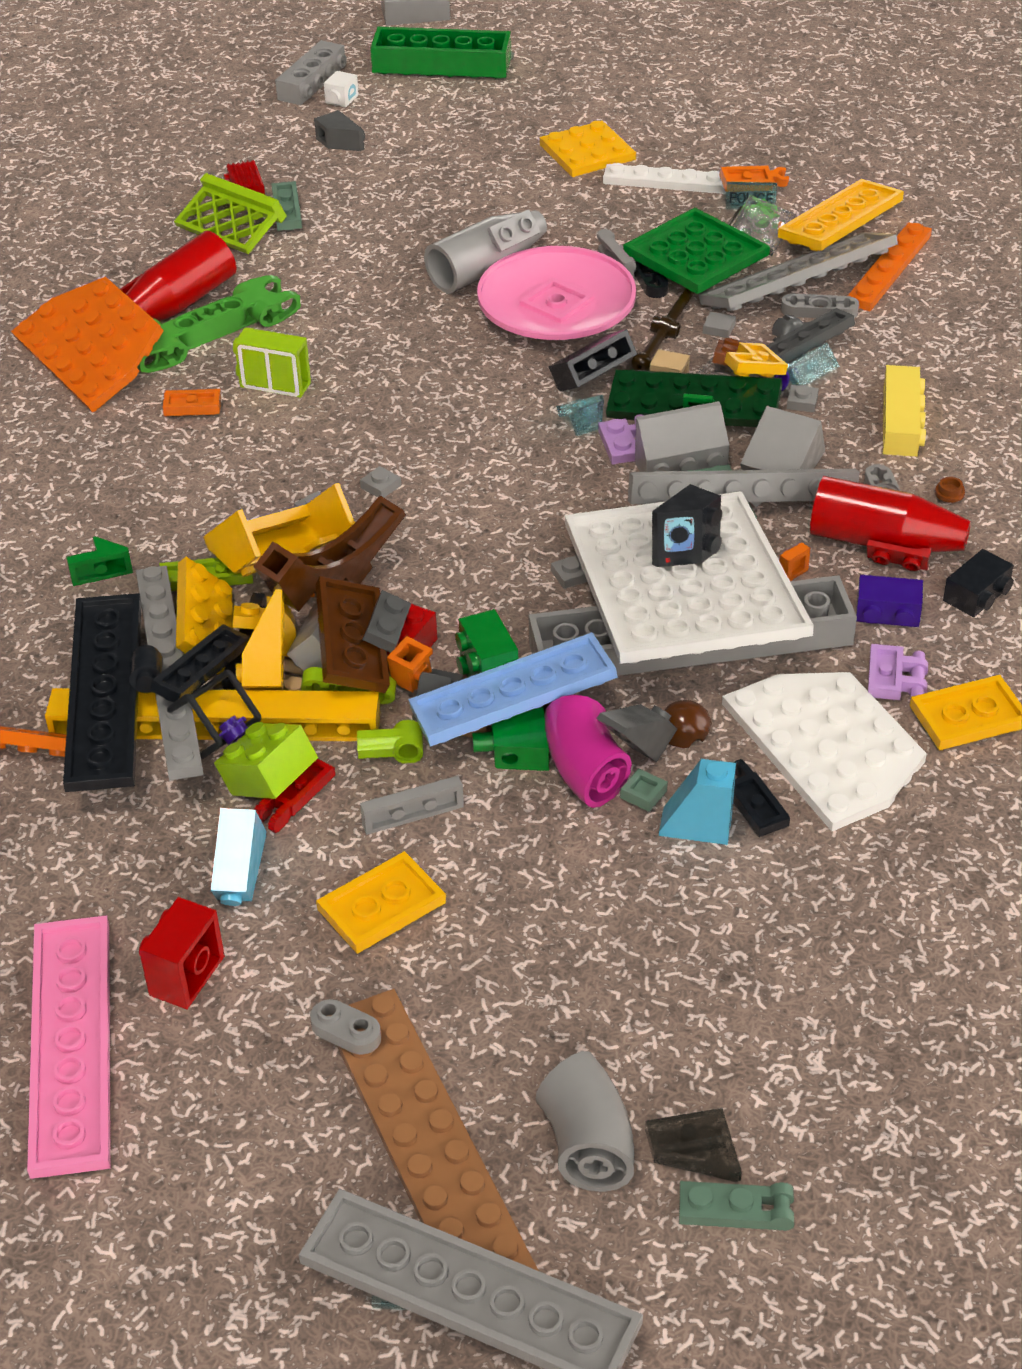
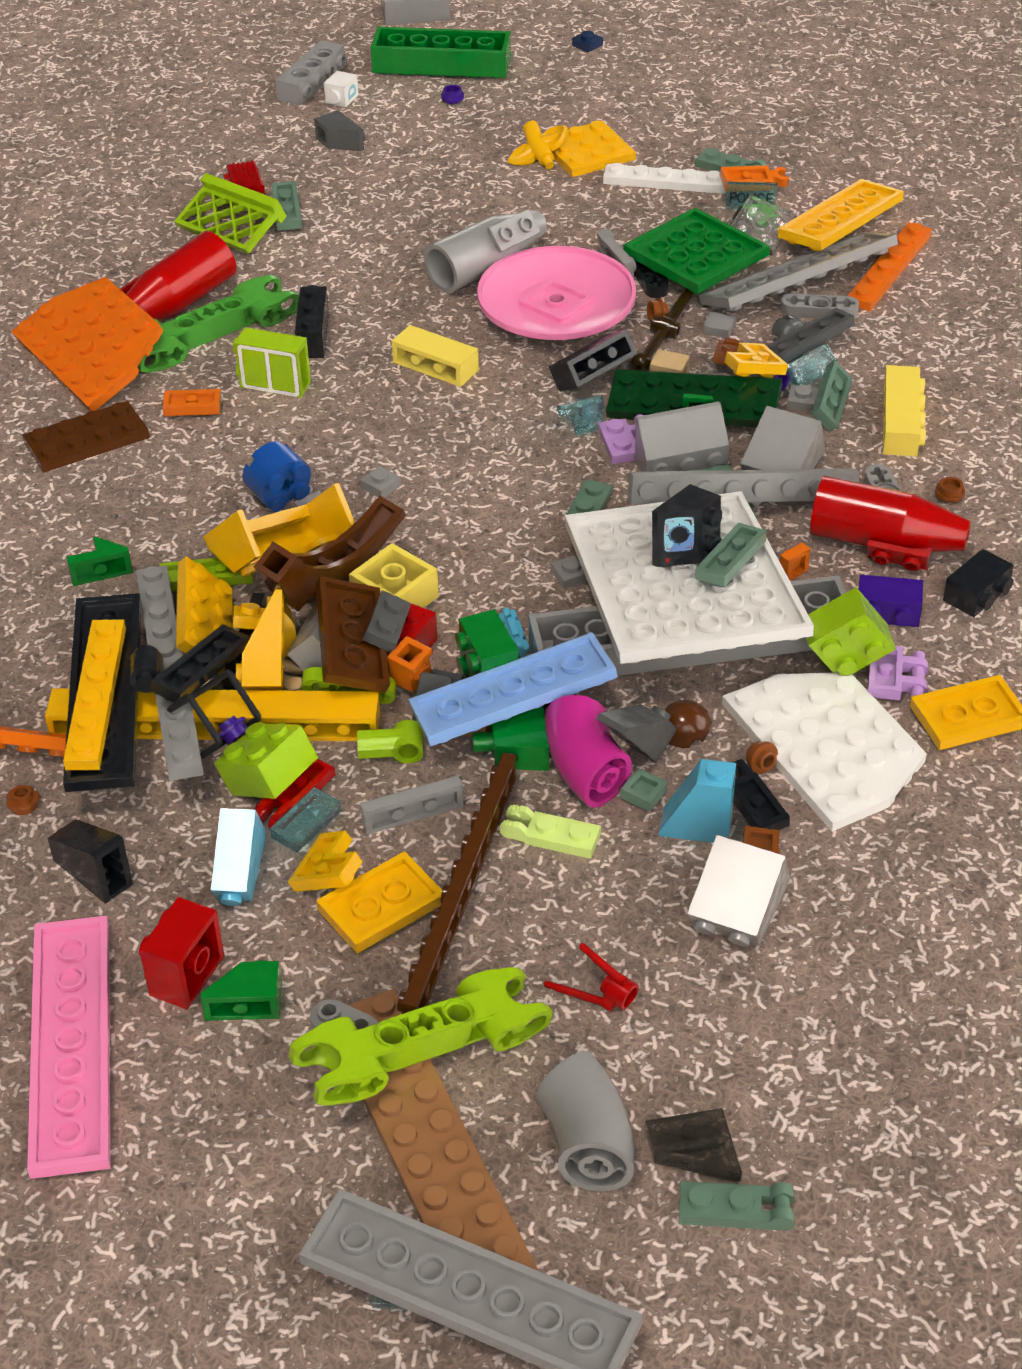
none -> dark orange plate [6,785,40,815]
none -> reddish brown plate [22,401,150,473]
none -> black slope [48,819,133,904]
none -> yellow plate [63,619,126,770]
none -> green slope [200,960,282,1021]
none -> blue brick [242,441,311,512]
none -> clear light blue plate [270,787,342,853]
none -> yellow plate [288,830,363,892]
none -> lime piece [288,967,553,1106]
none -> black brick [295,285,329,358]
none -> light yellow brick [349,543,439,608]
none -> light yellow brick [392,325,479,387]
none -> reddish brown plate [397,753,516,1014]
none -> dark purple plate [441,85,464,104]
none -> medium azure axle [499,607,530,658]
none -> yellowish green hinge [499,804,601,859]
none -> yellow plant [508,120,568,170]
none -> red plant [544,943,639,1012]
none -> sand green plate [566,479,613,515]
none -> dark blue plate [572,31,603,53]
none -> dark orange plate [647,298,669,322]
none -> slope [687,835,790,947]
none -> sand green plate [695,148,766,172]
none -> sand green plate [695,523,767,587]
none -> dark orange plate [743,826,780,854]
none -> dark orange plate [746,741,778,774]
none -> lime brick [806,587,896,676]
none -> sand green plate [811,360,853,432]

